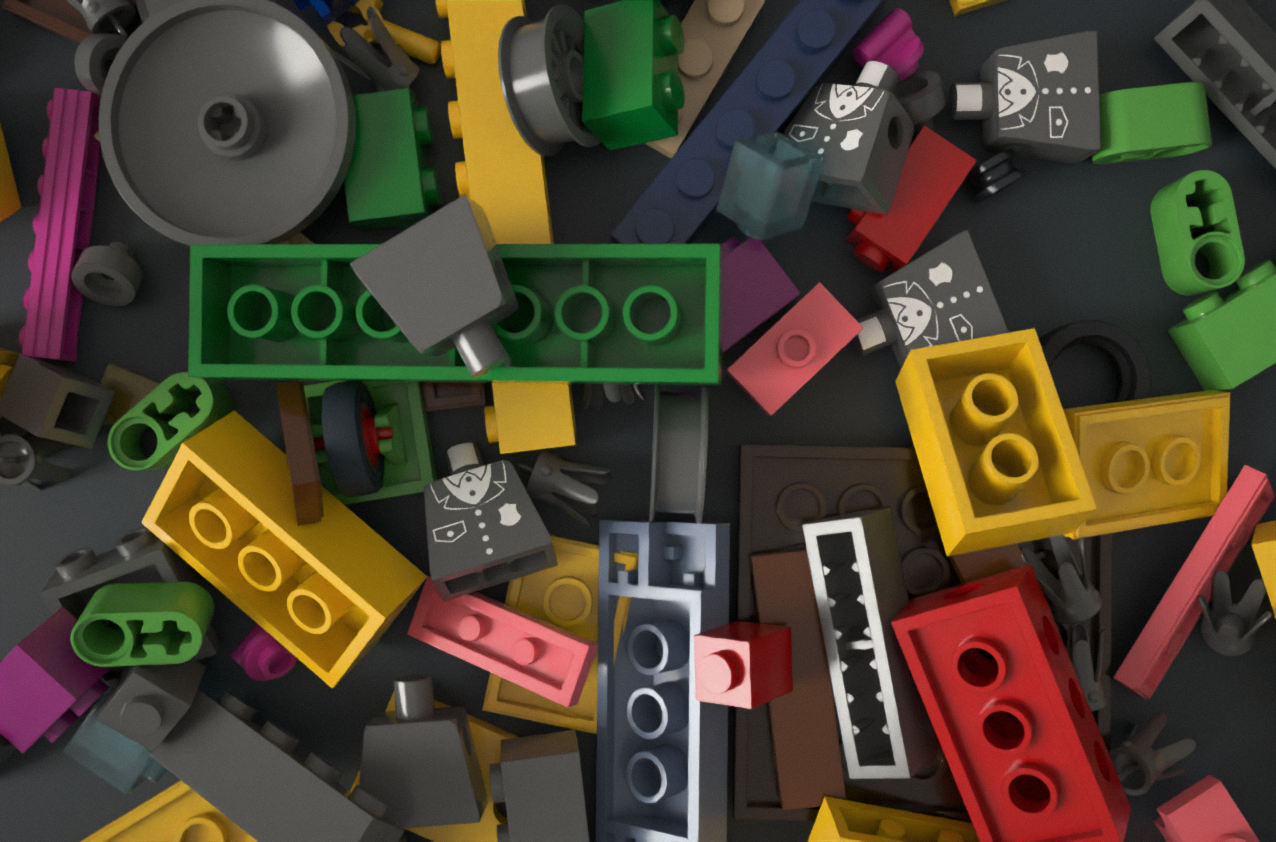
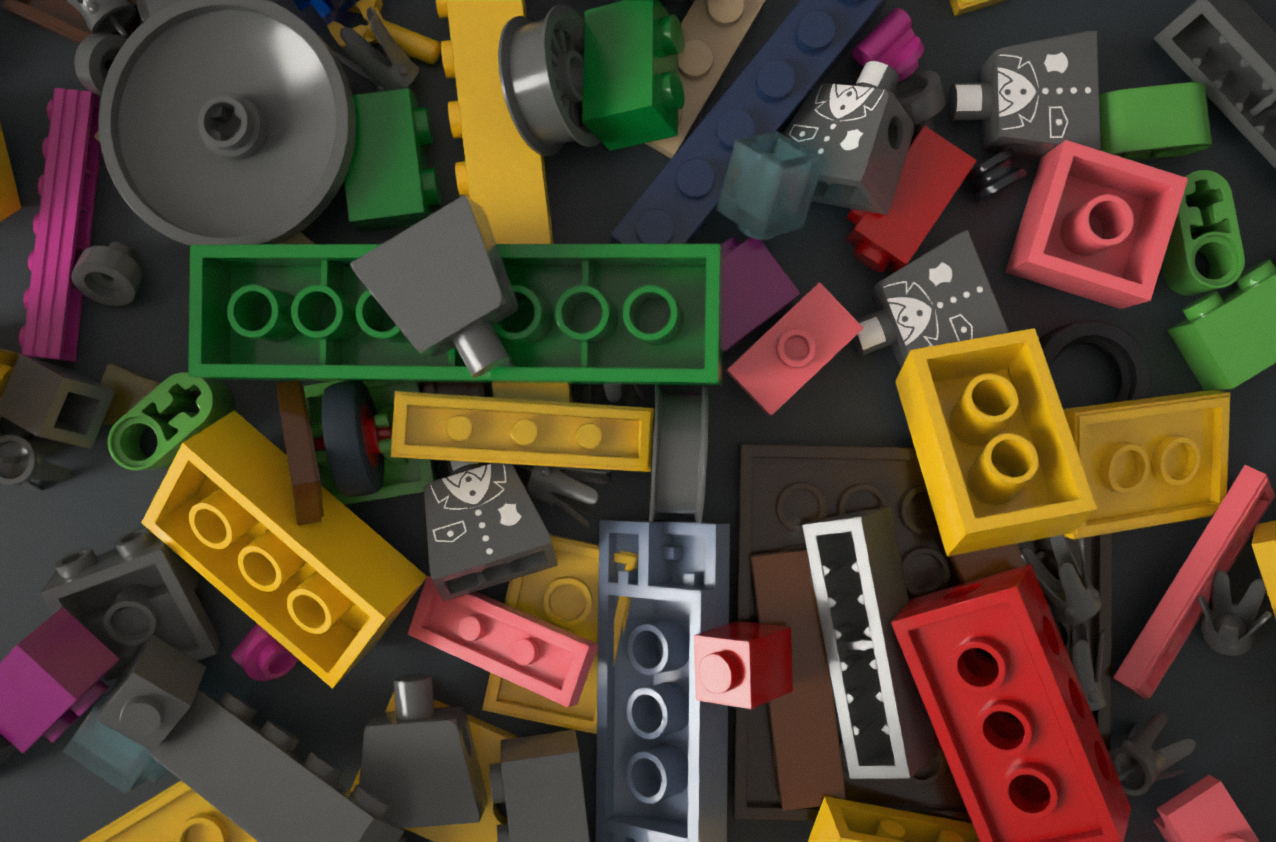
bright green beam [71,582,215,667] -> none
none -> yellow tile [391,391,654,472]
none -> coral brick [1005,140,1188,309]

